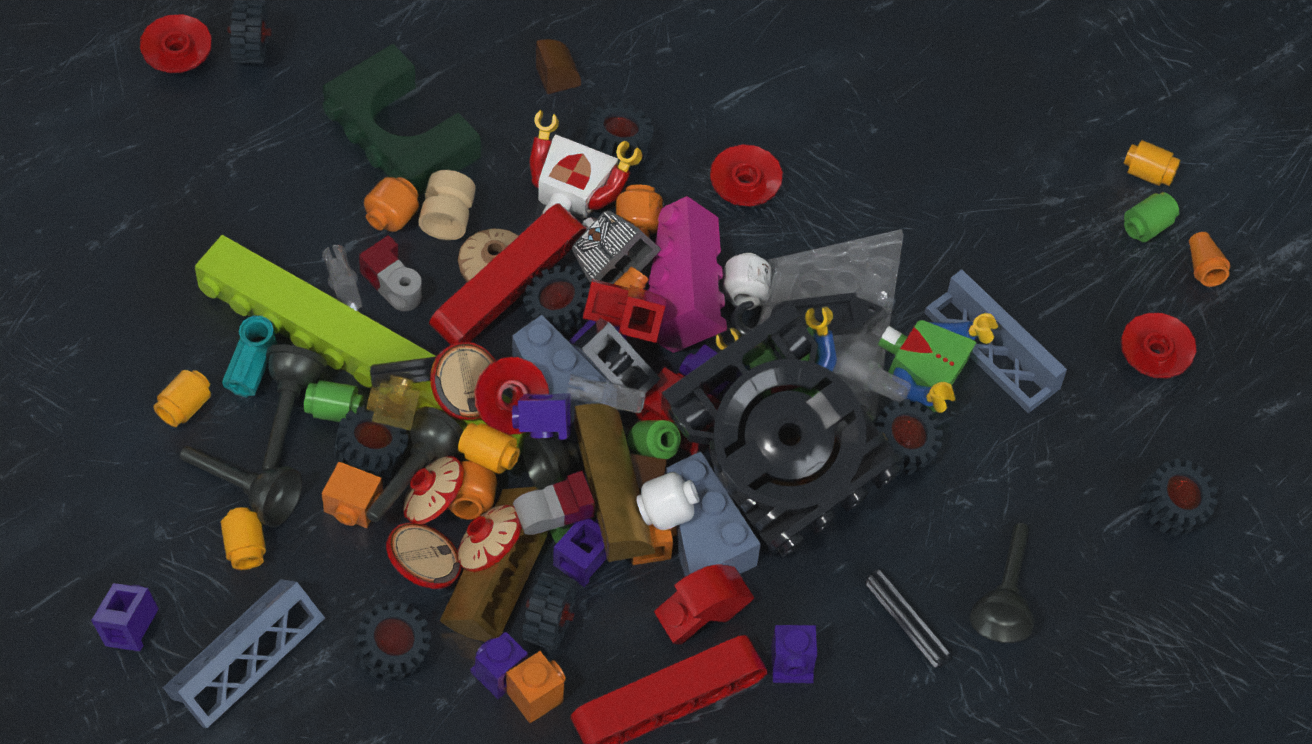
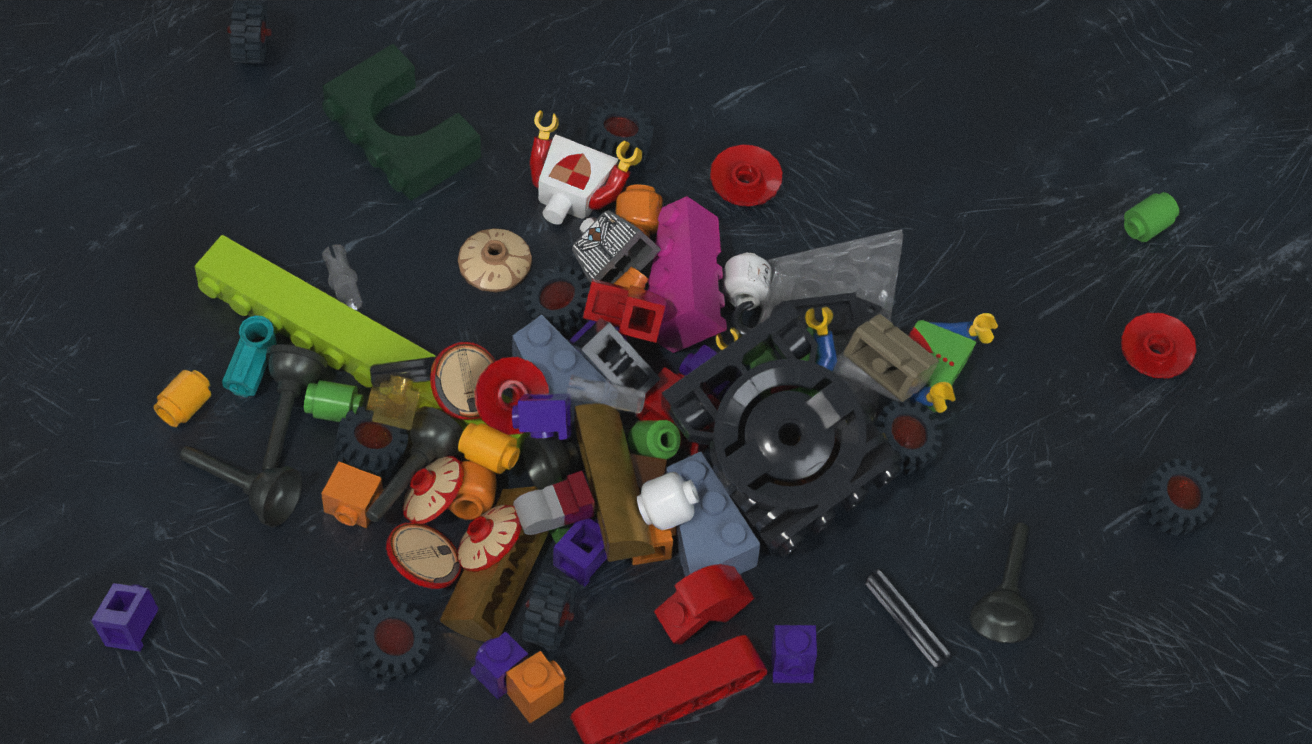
red dish [140,14,212,73] -> none
sand blue fence [162,579,325,728] -> none
light orange brick [221,507,266,570] -> none
leg [359,235,422,311] -> none
orange head [364,177,419,232] -> none
tan wheel [419,170,476,240] -> none
red beam [429,203,587,345] -> none
reddish brown brick [536,39,581,94] -> none
sand blue fence [925,270,1067,413] -> none
light orange brick [1124,140,1181,186] -> none
orange cone [1189,232,1230,287] -> none
none -> dark tan brick [844,314,939,402]

